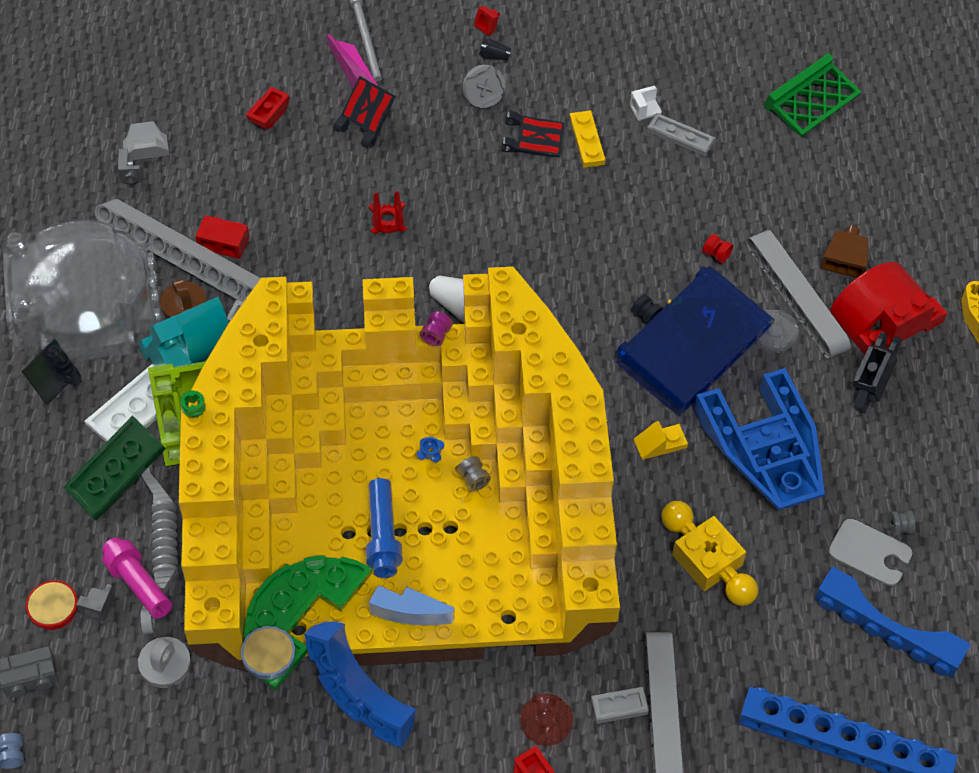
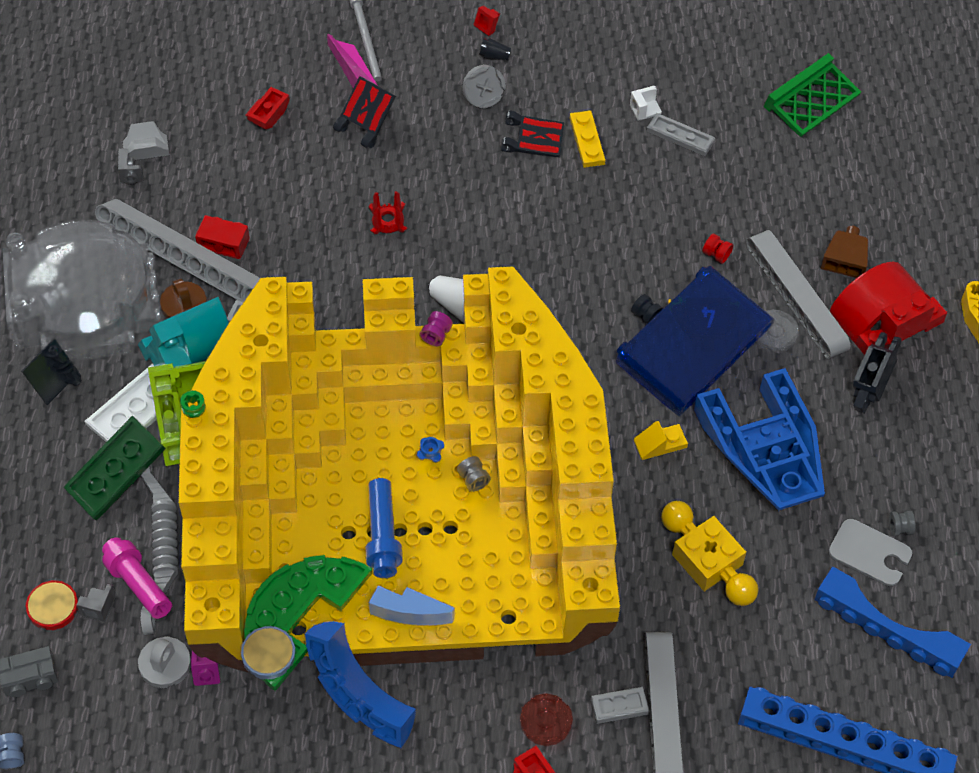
none -> magenta bracket [191,651,220,686]

